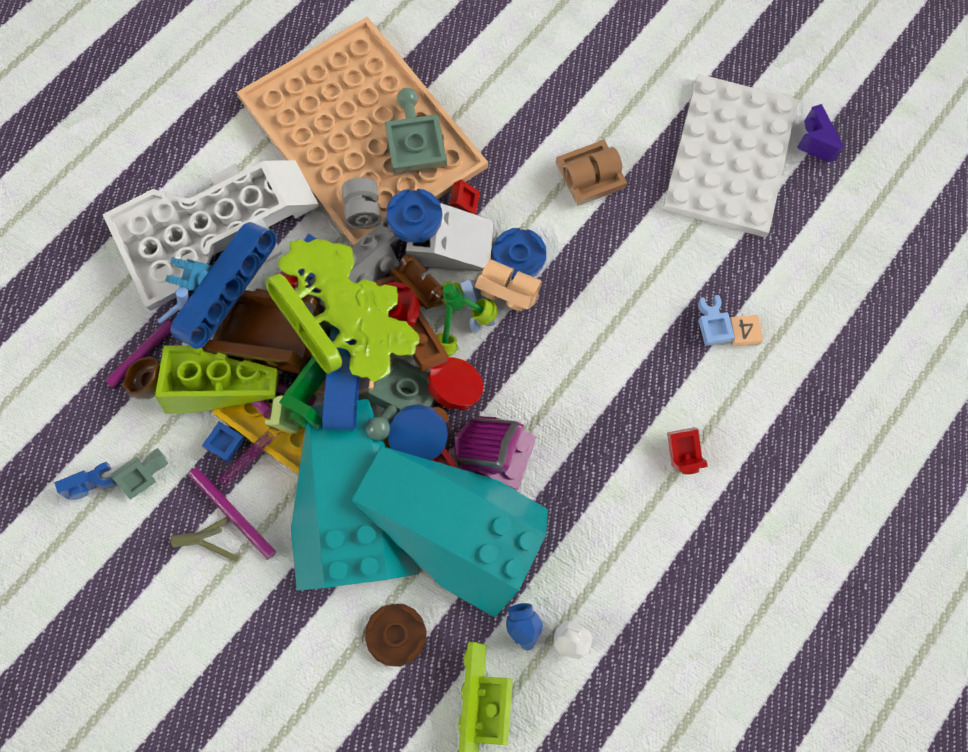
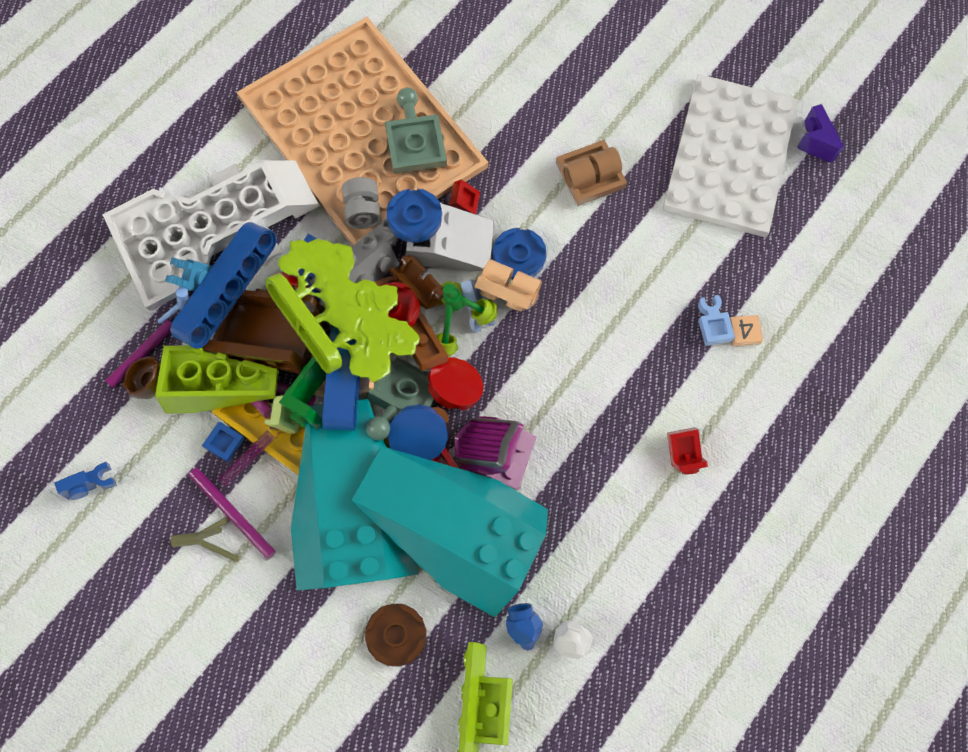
sand green plate [111,448,168,500] -> none

